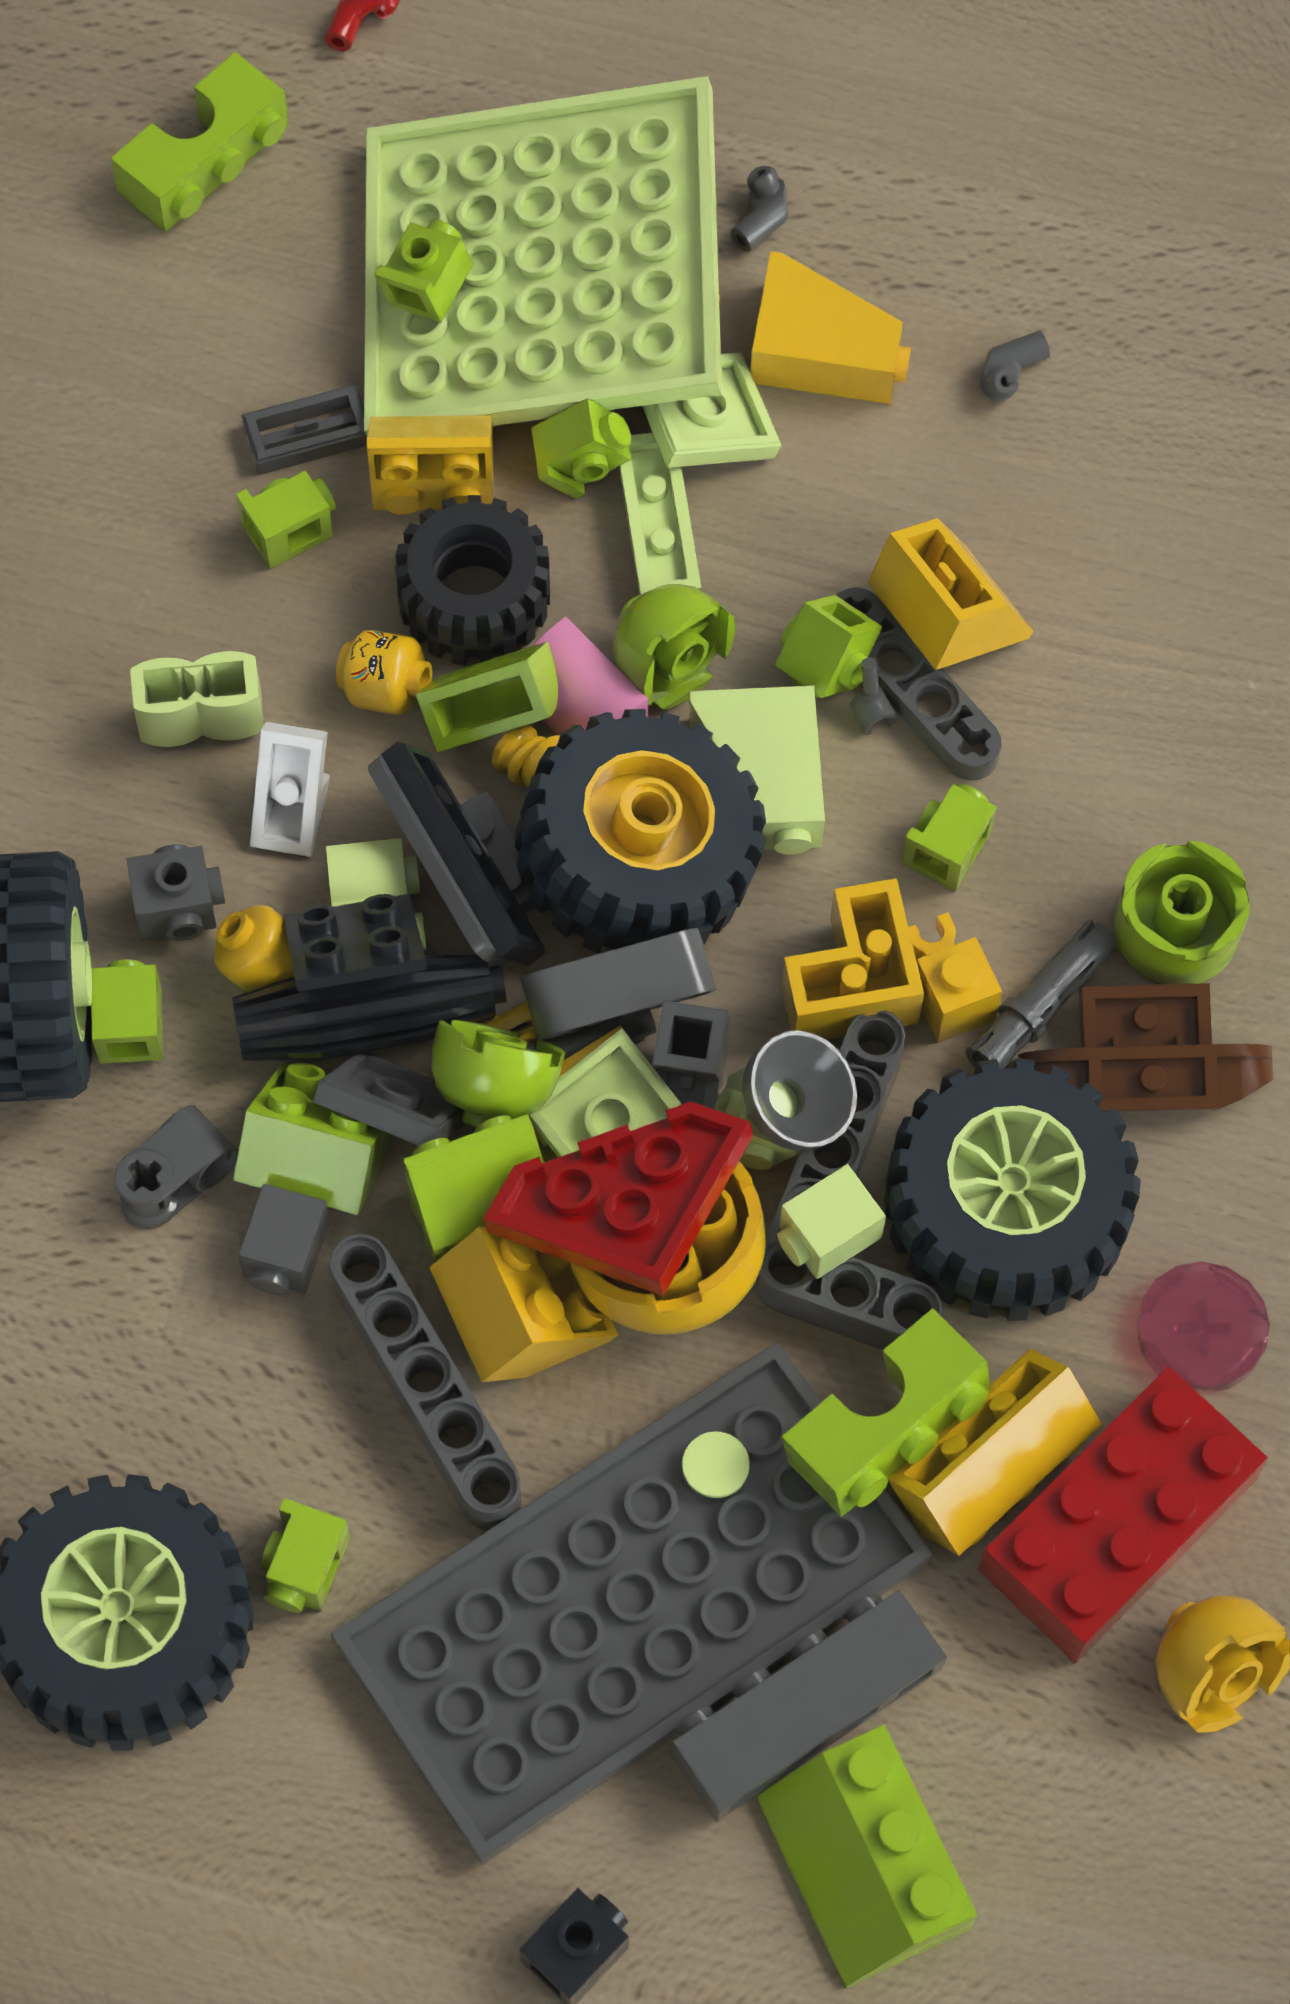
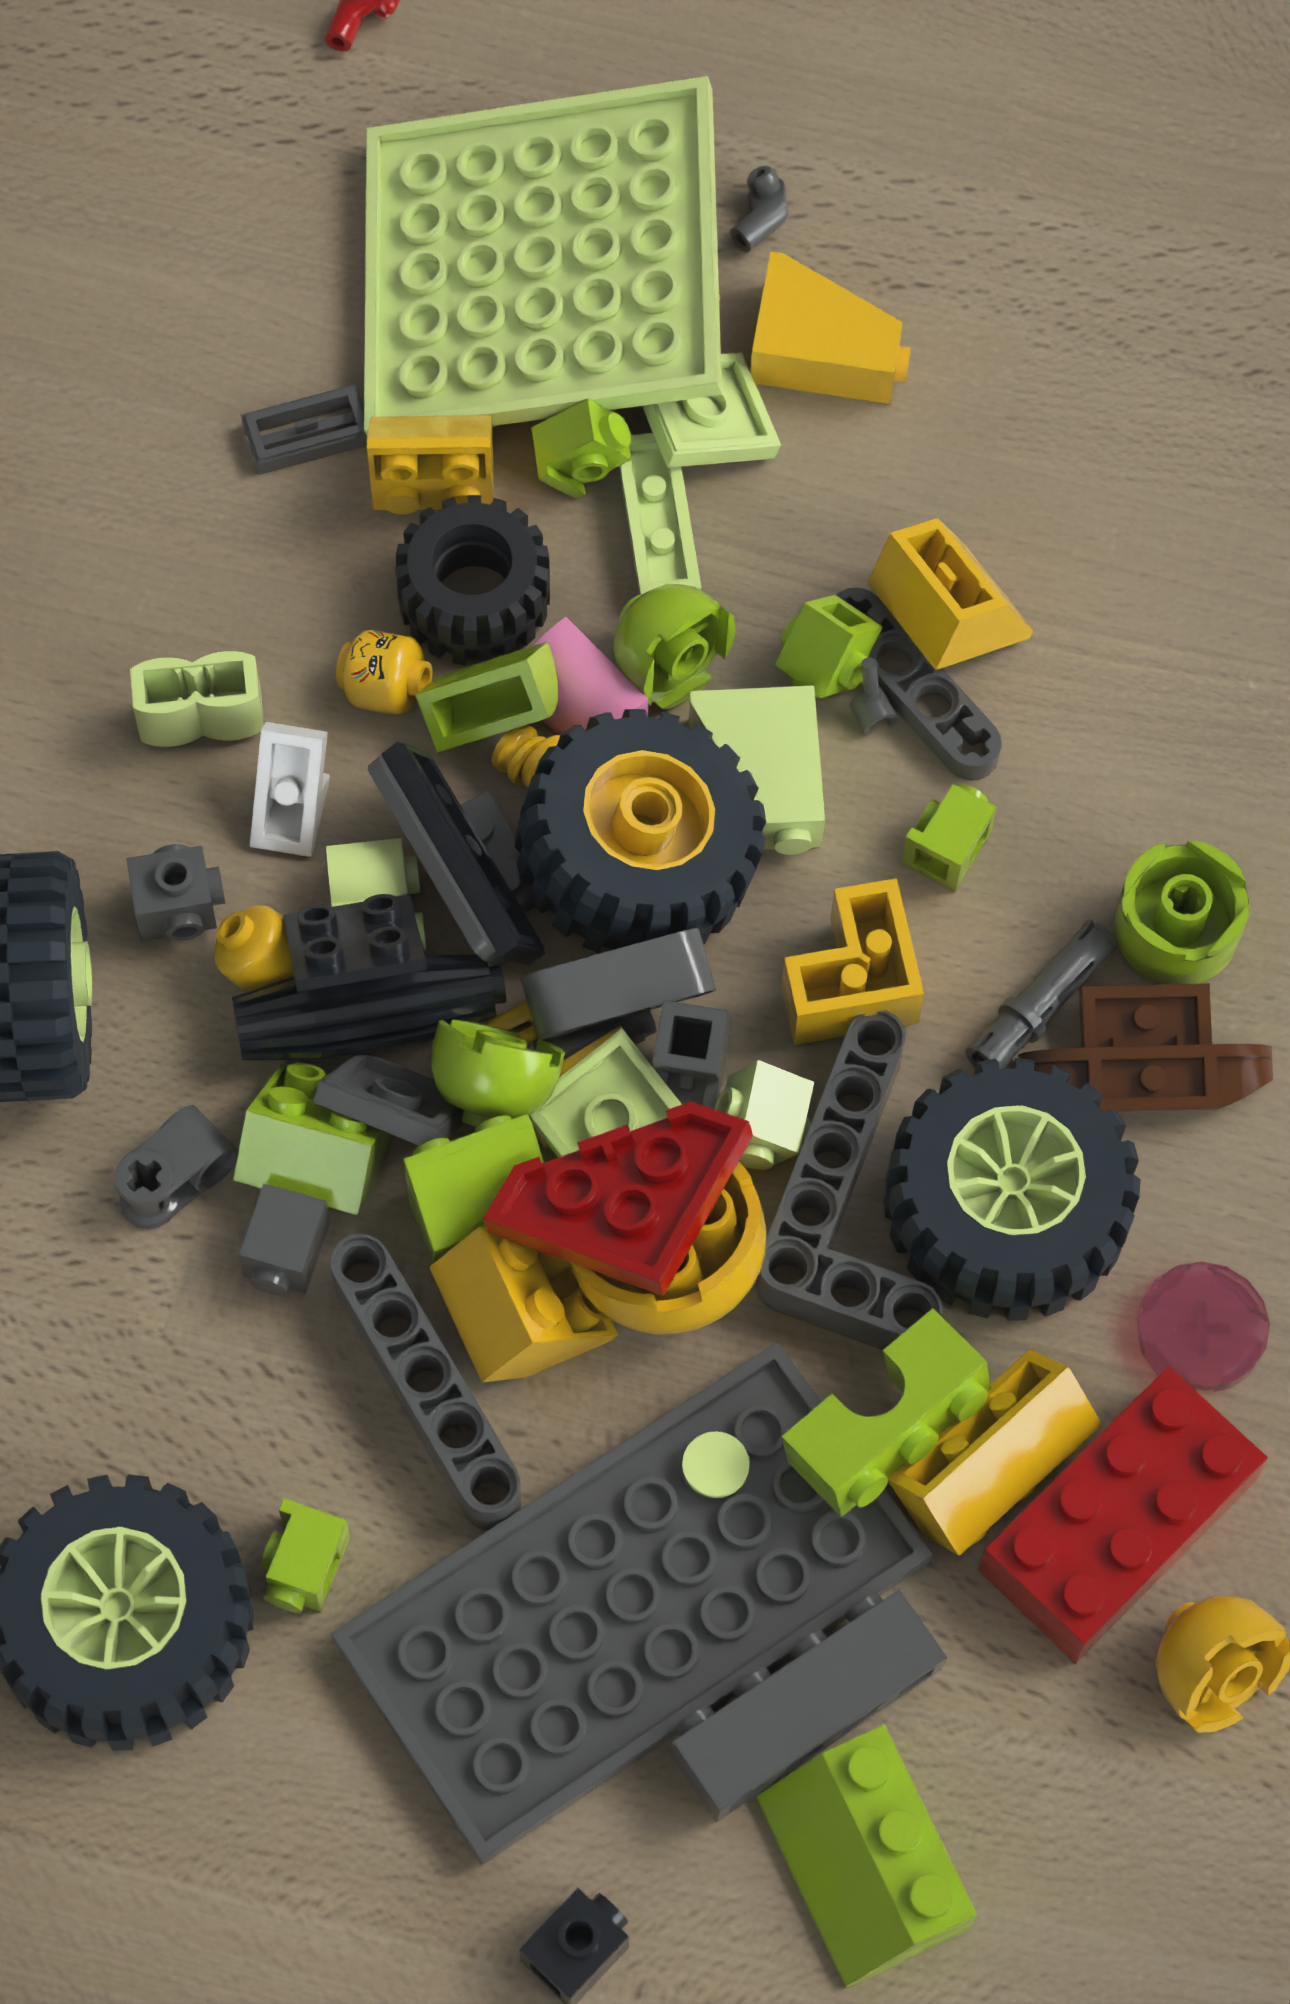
lime brick [91,959,164,1064] -> none
lime arch [110,51,289,232] -> none
lime brick [236,470,336,569] -> none
lime brick [374,219,473,322] -> none
dark grey piece [742,1031,857,1151] -> none
yellowish green brick [777,1164,886,1279] -> none
yellow brick [908,912,1002,1043] -> none
dark grey arm [979,330,1050,401] -> none

